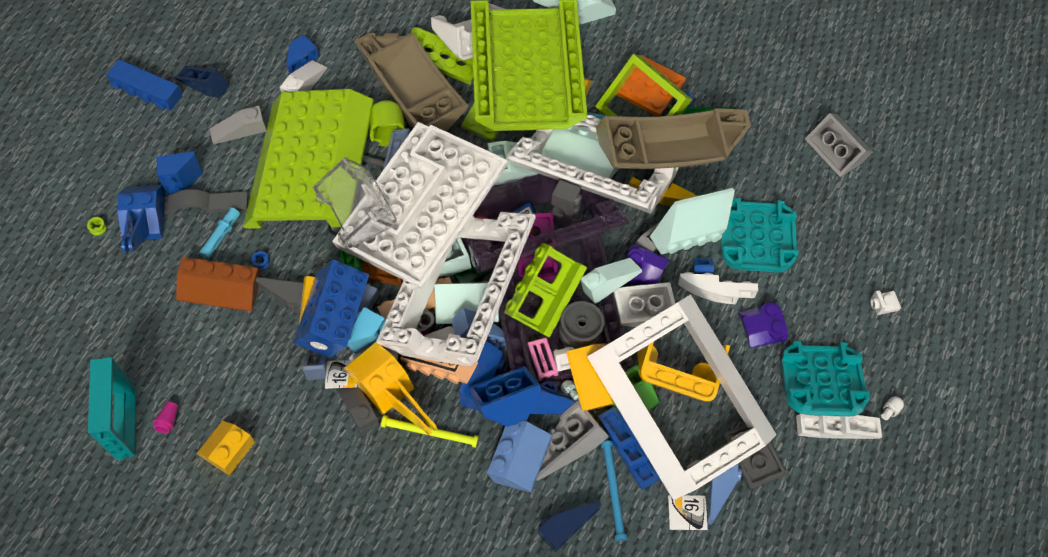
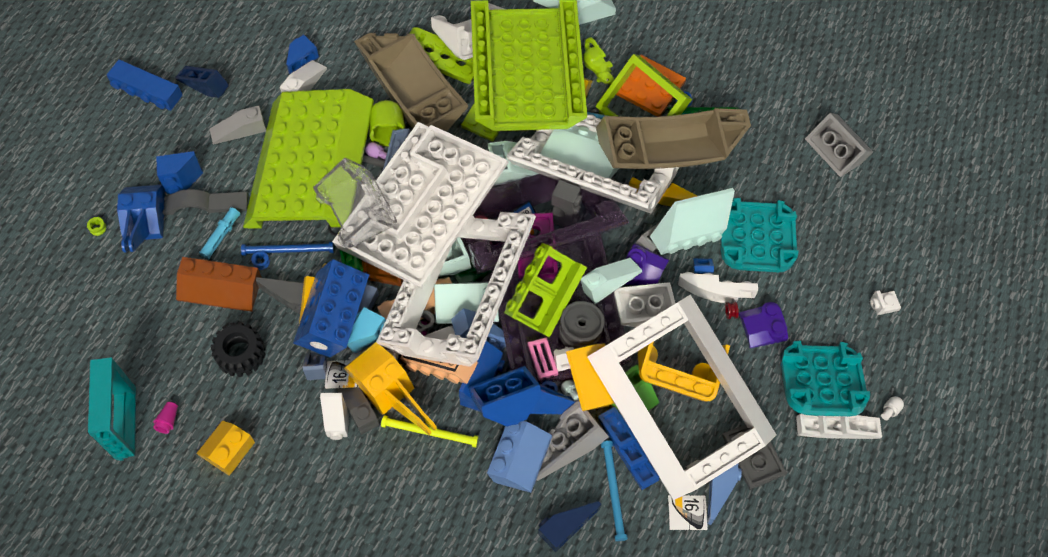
none -> black tyre [211,322,266,377]
none -> blue bar [241,242,334,256]
none -> white slope [320,393,349,440]
none -> lavender cylinder [365,142,387,160]
none -> lime animal [583,37,615,84]
none -> dark red bush [725,301,739,319]

